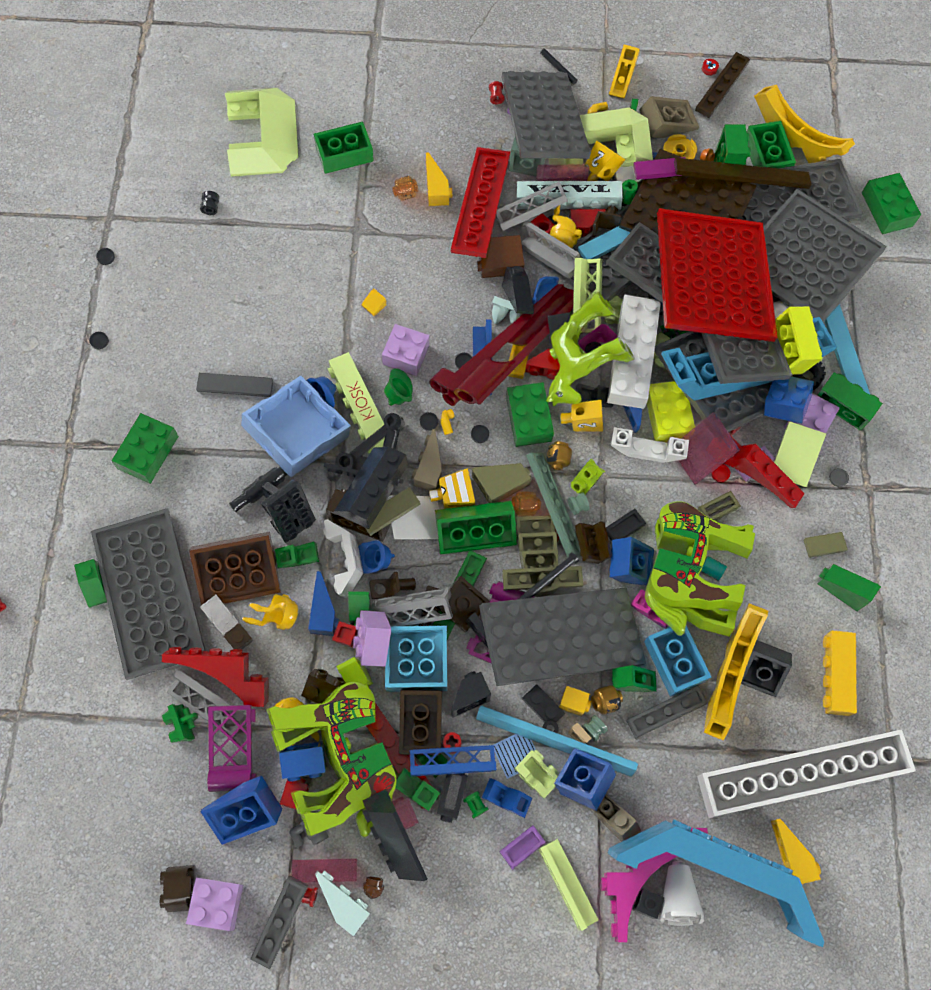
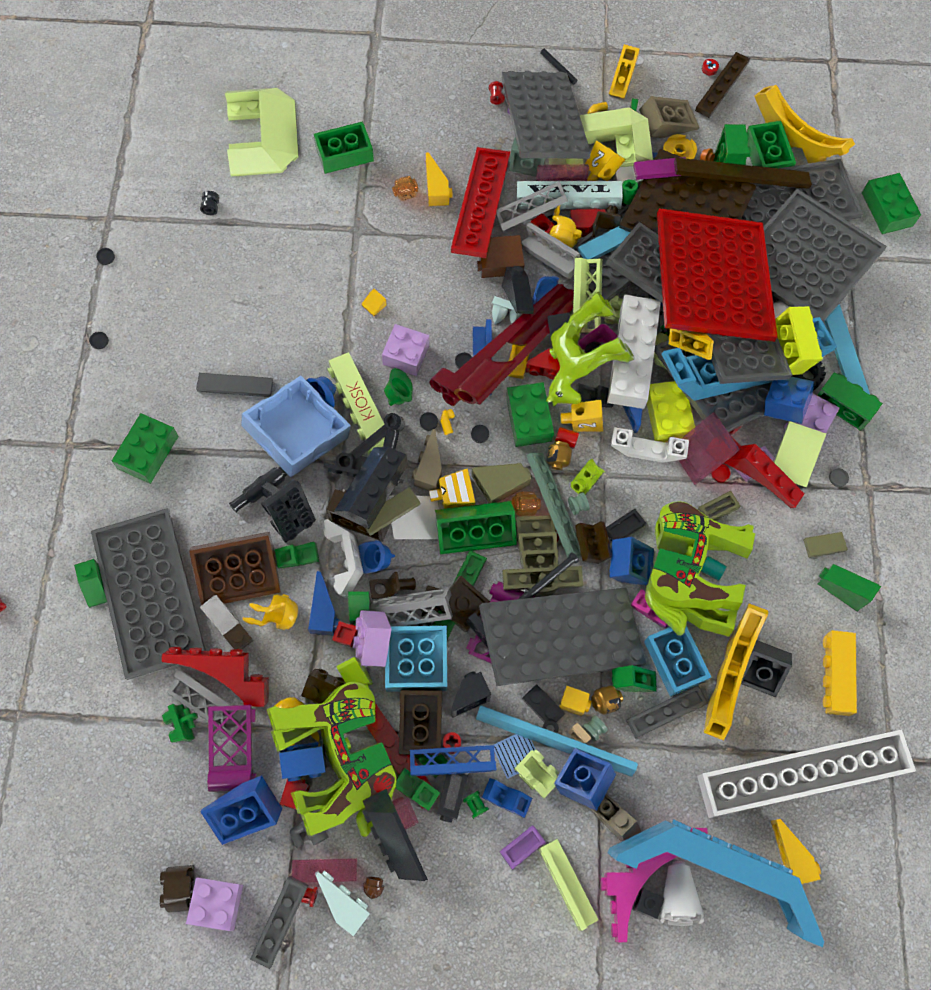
none -> red piece [555,427,579,449]
none -> yellow slope [668,329,714,360]

